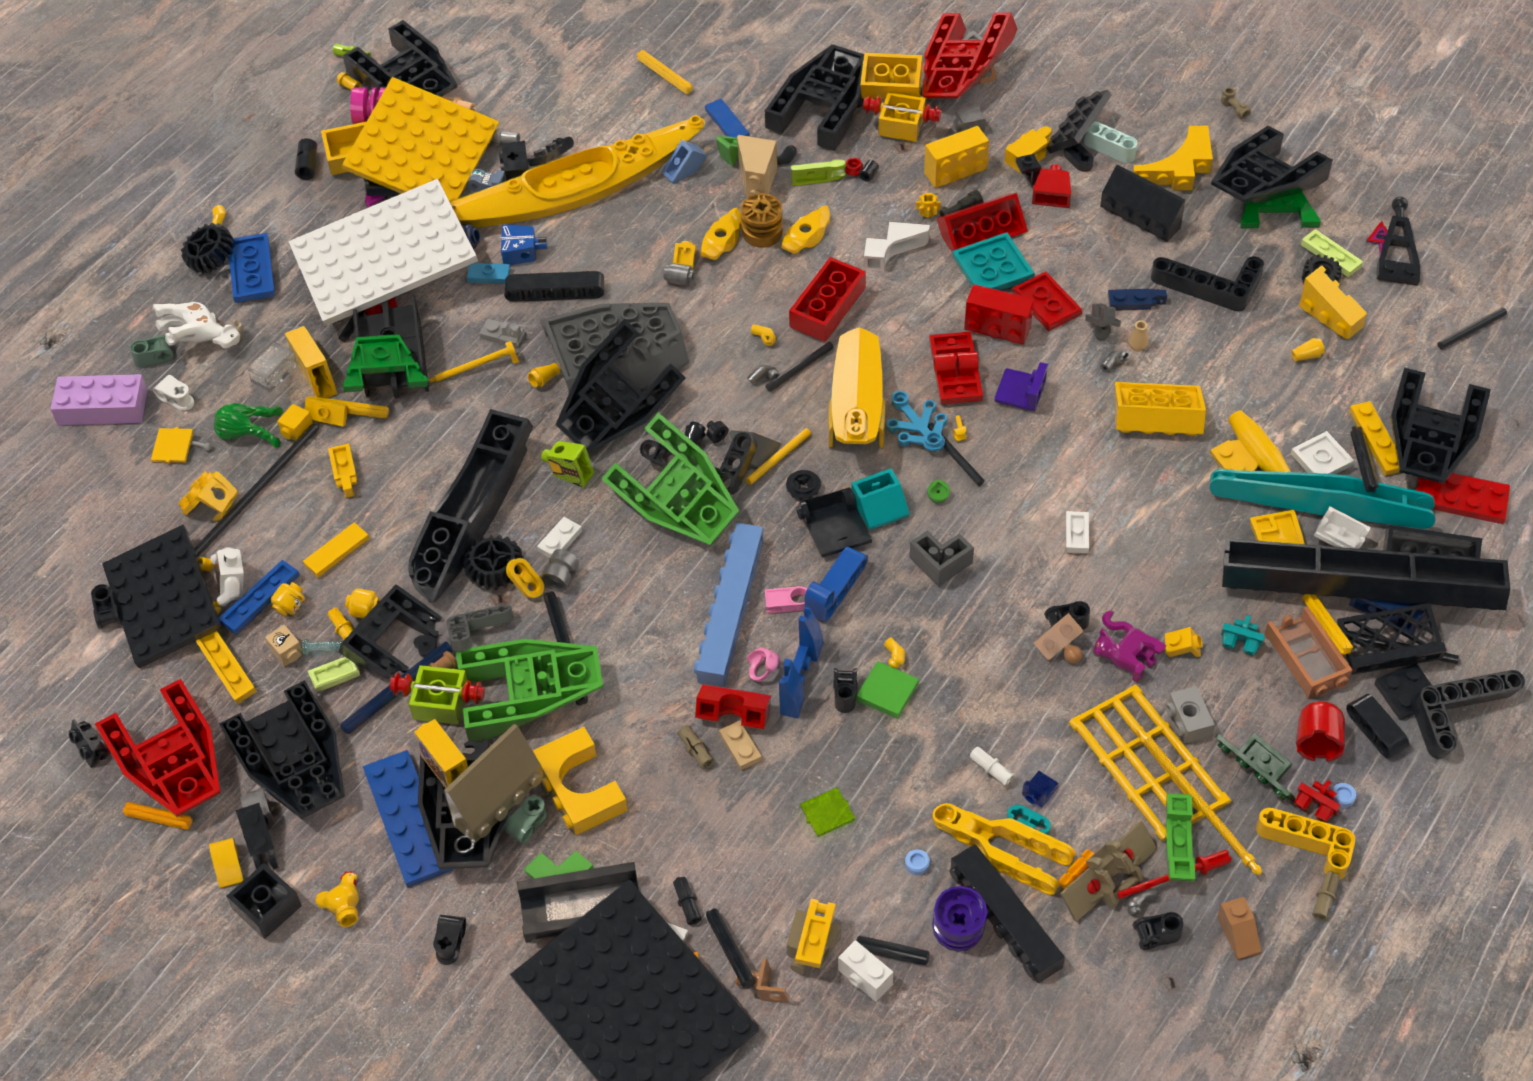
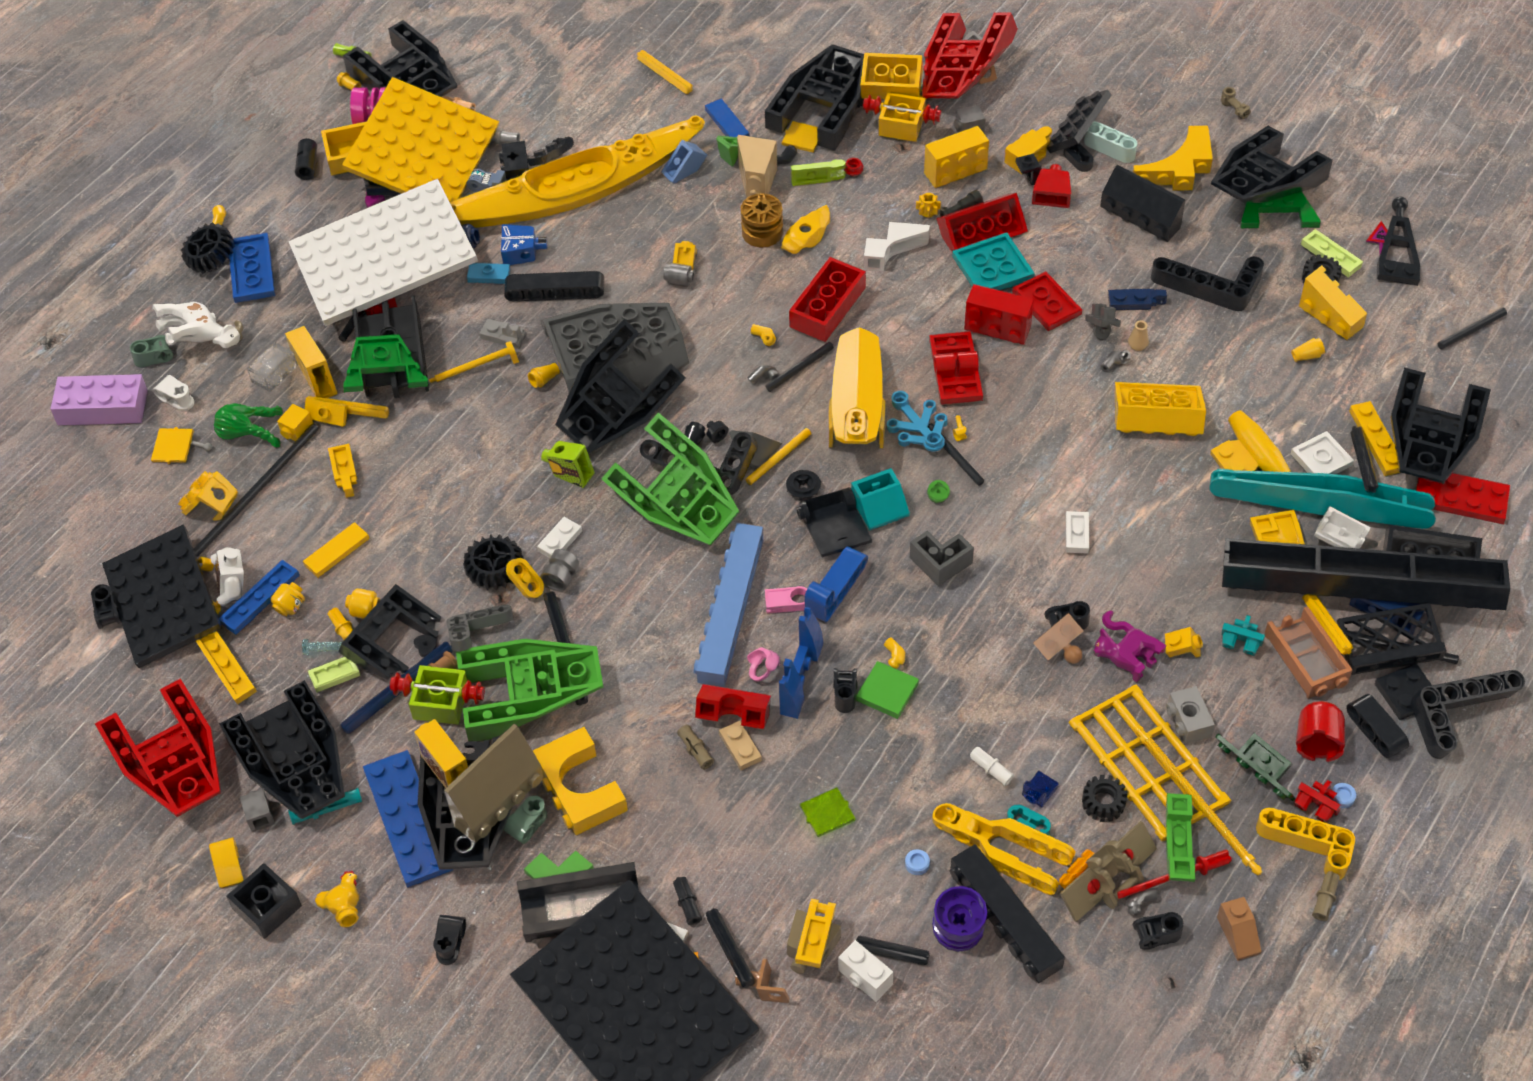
black hinge [69,719,107,768] -> none
light orange axle [123,802,193,830] -> none
black hinge [235,803,278,870] -> none
tan brick [265,625,304,667] -> none
black slope [408,409,533,603] -> none
yellow piece [700,207,741,260] -> none
black hinge [859,160,879,182] -> none
dark purple bracket [994,362,1048,412] -> none
none -> teal pin [288,787,362,825]
none -> yellow piece [782,121,818,153]
none -> black tyre [1082,774,1127,822]

